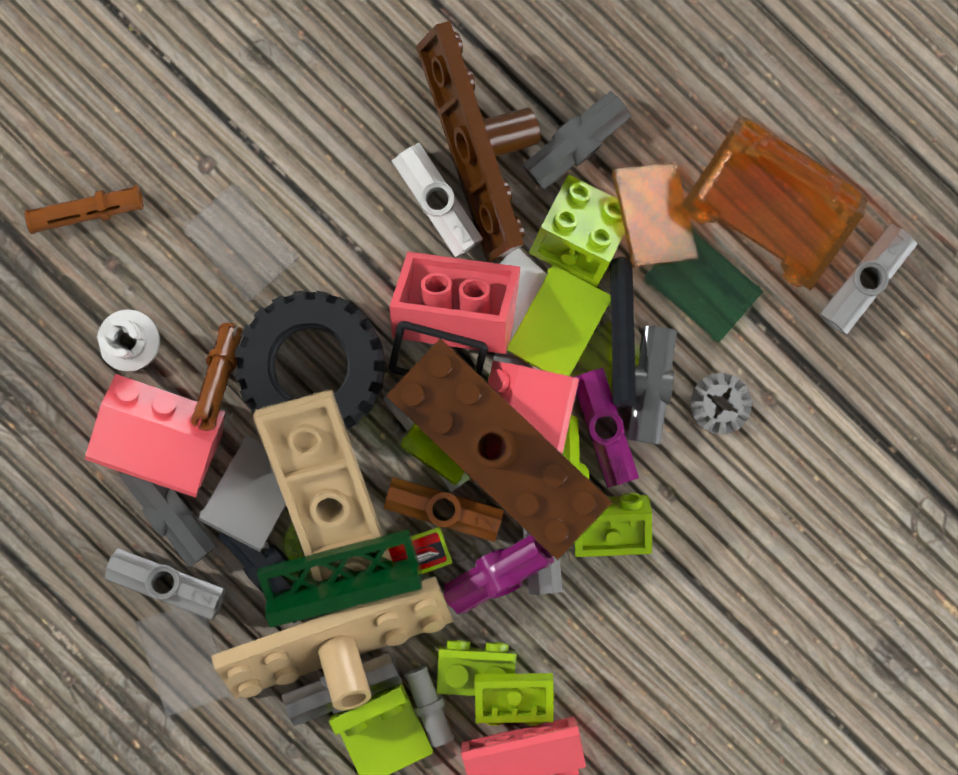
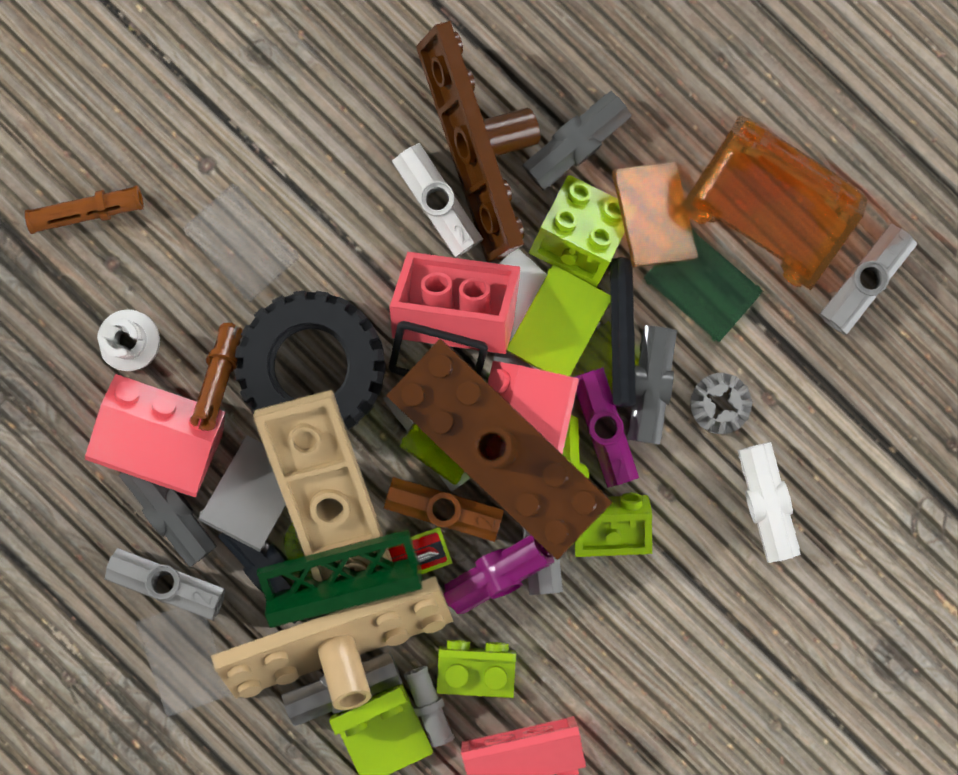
lime bracket [475,673,554,726] -> none
none -> white piece [738,442,801,563]

